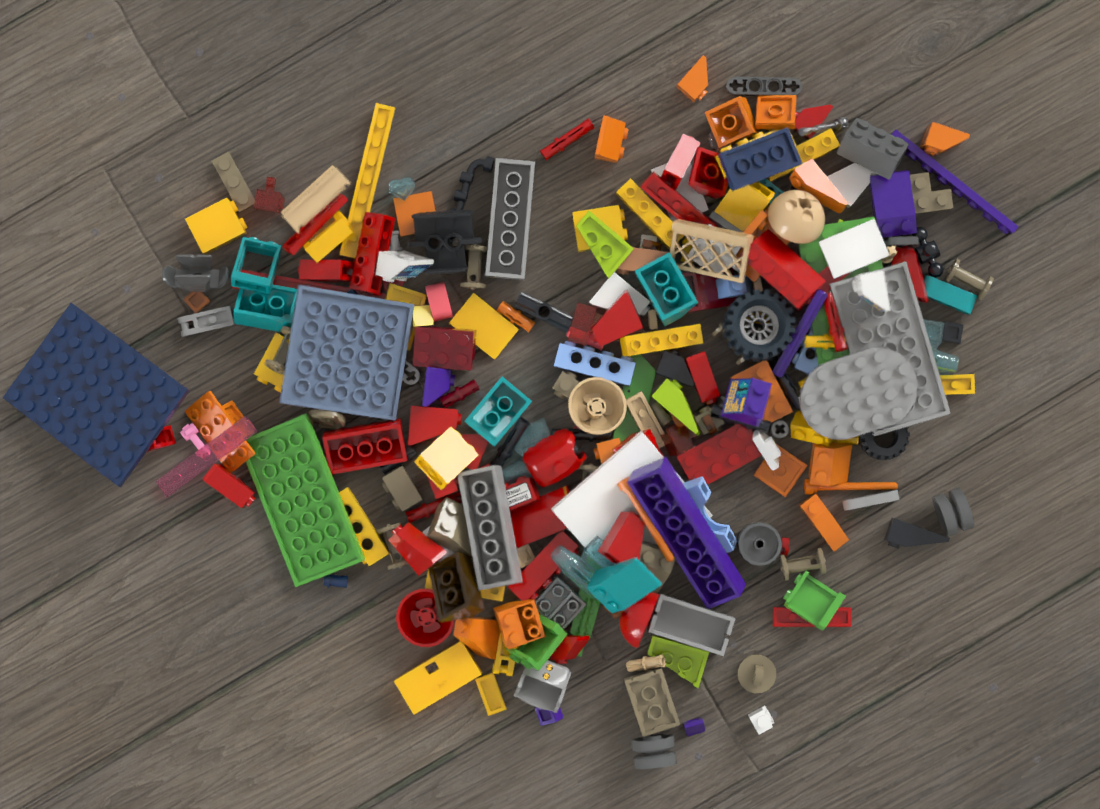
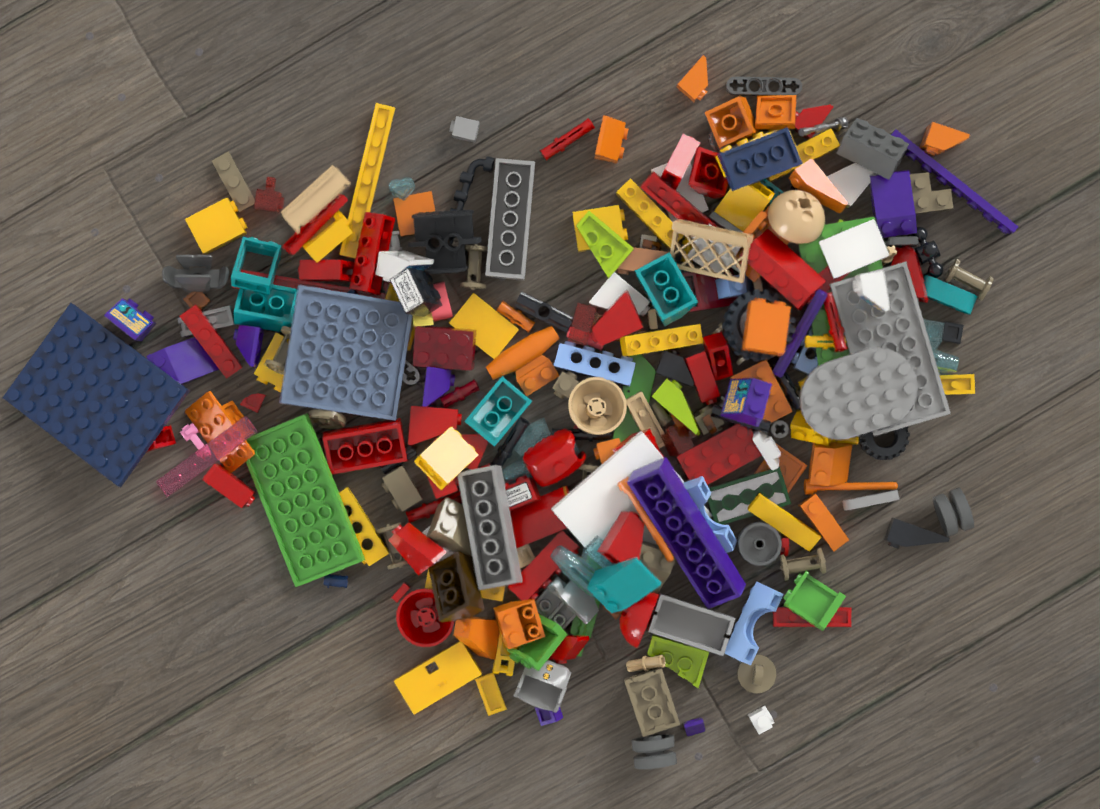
none -> slope [104,298,156,342]
none -> dark purple slope [147,337,219,385]
none -> red plate [180,304,243,379]
none -> dark purple slope [234,325,264,368]
none -> red tile [240,393,266,413]
none -> brick [390,268,442,317]
none -> red tile [391,582,411,602]
none -> light grey brick [449,116,480,143]
none -> orange plate [485,326,560,396]
none -> light grey flag [547,559,599,624]
none -> red brick [703,332,733,381]
none -> piece [708,466,791,525]
none -> light blue arch [725,581,784,665]
none -> orange brick [742,298,791,356]
none -> yellow tile [747,493,821,552]

